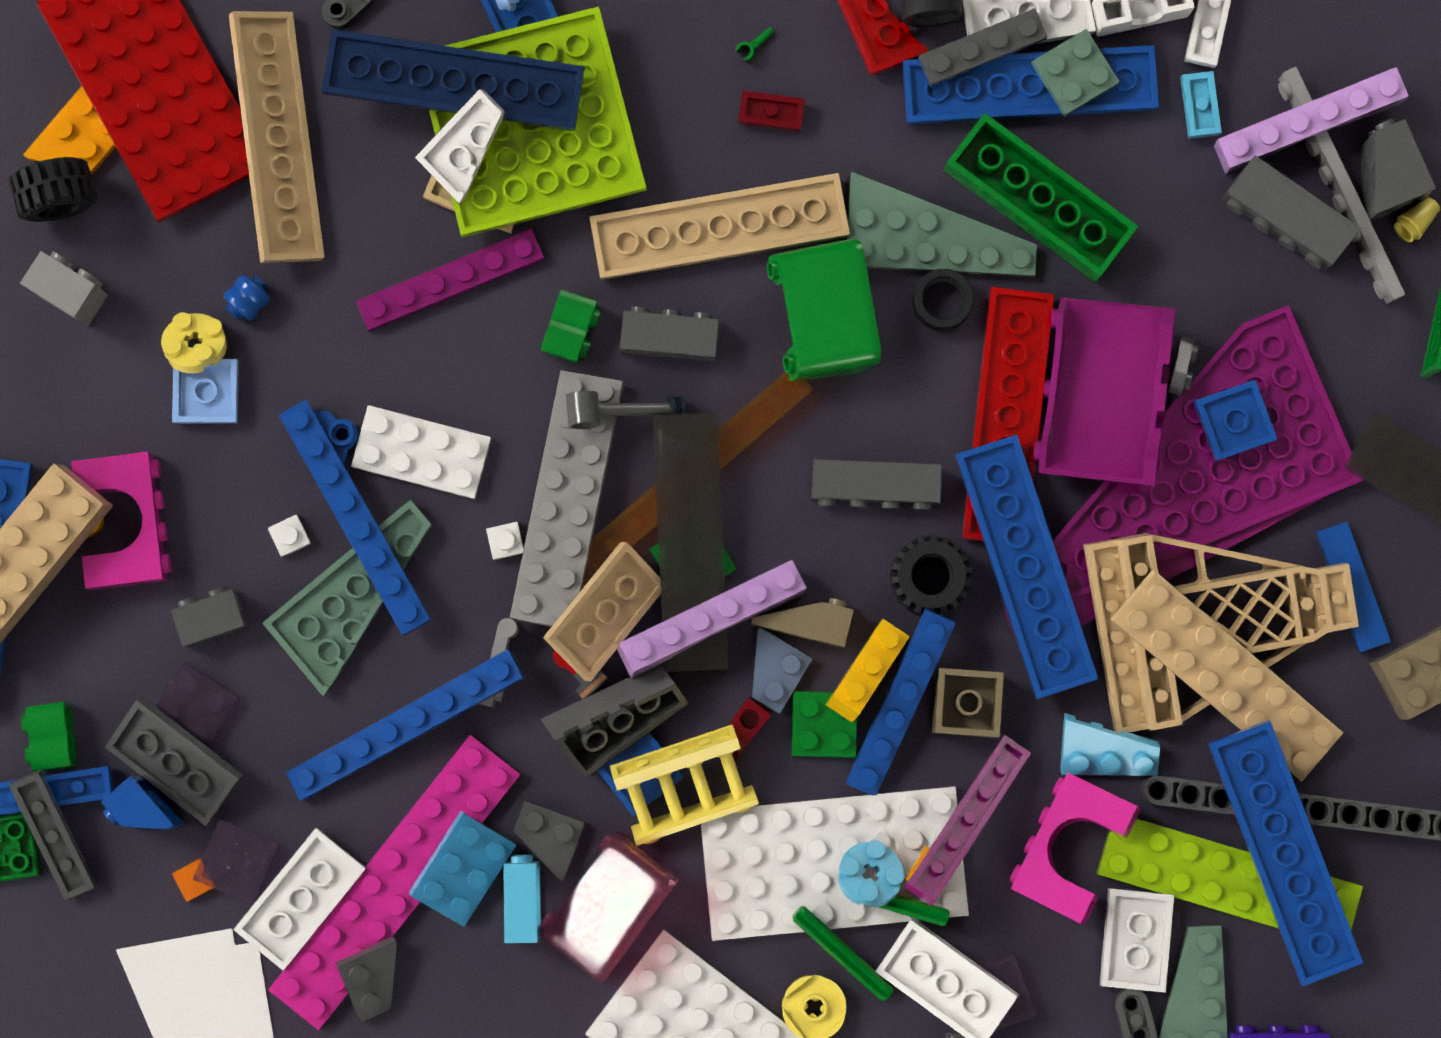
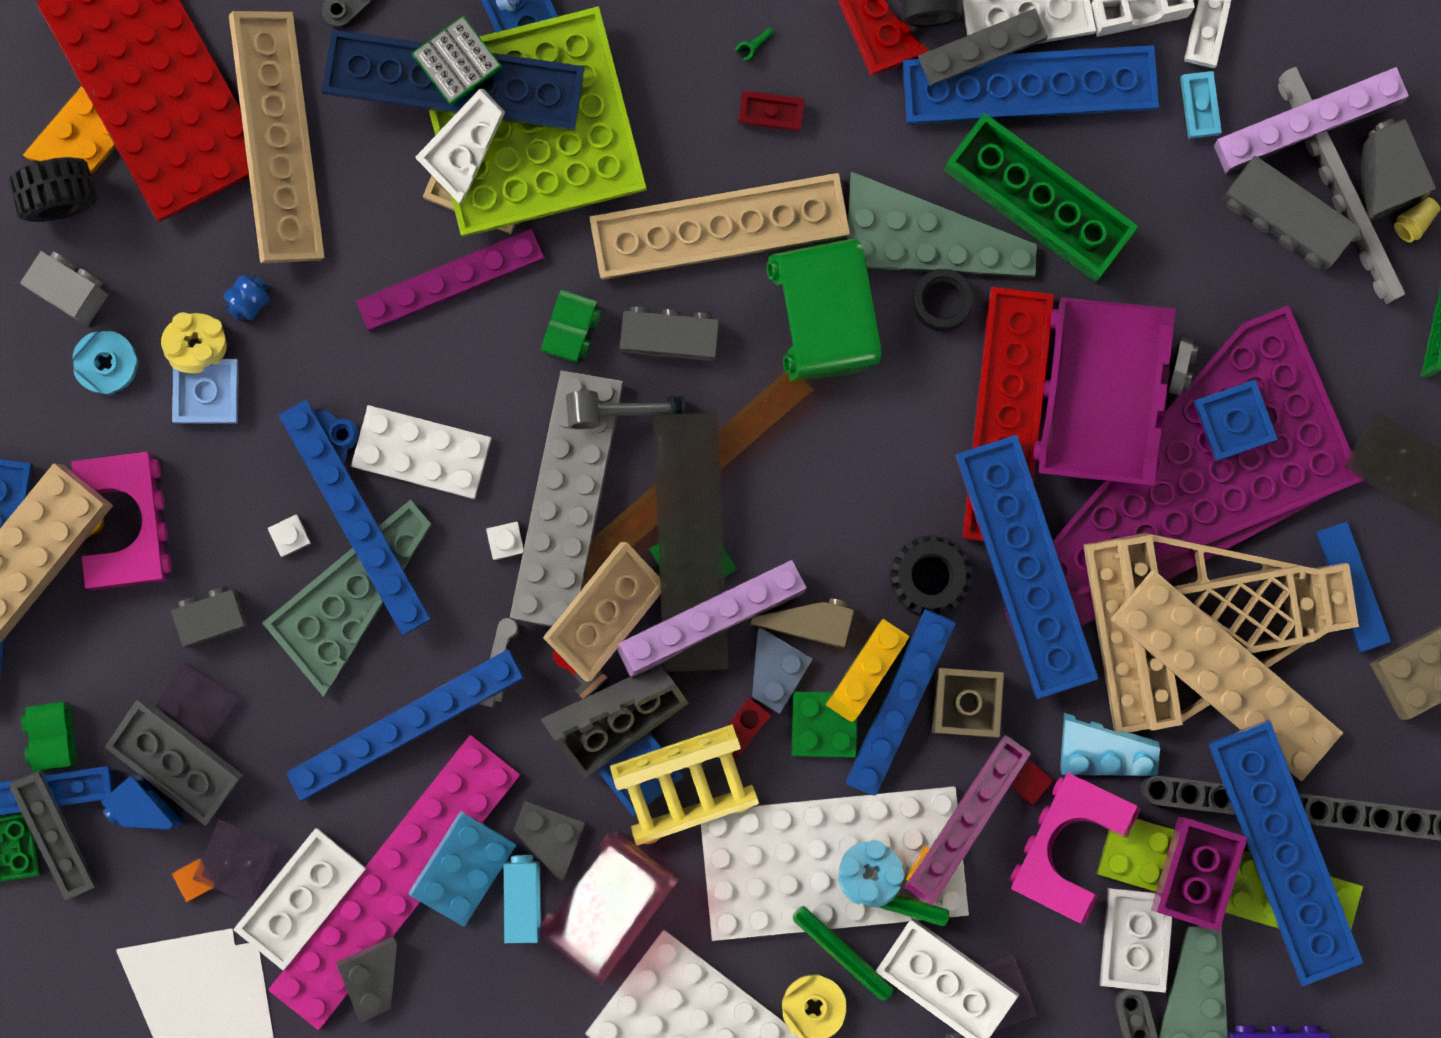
dark grey brick [811,459,942,511] -> none
sand green plate [1031,29,1120,117] -> none
none -> medium azure plate [73,331,139,396]
none -> light grey tile [411,16,502,106]
none -> dark red tile [1010,760,1053,805]
none -> magenta brick [1151,817,1247,932]

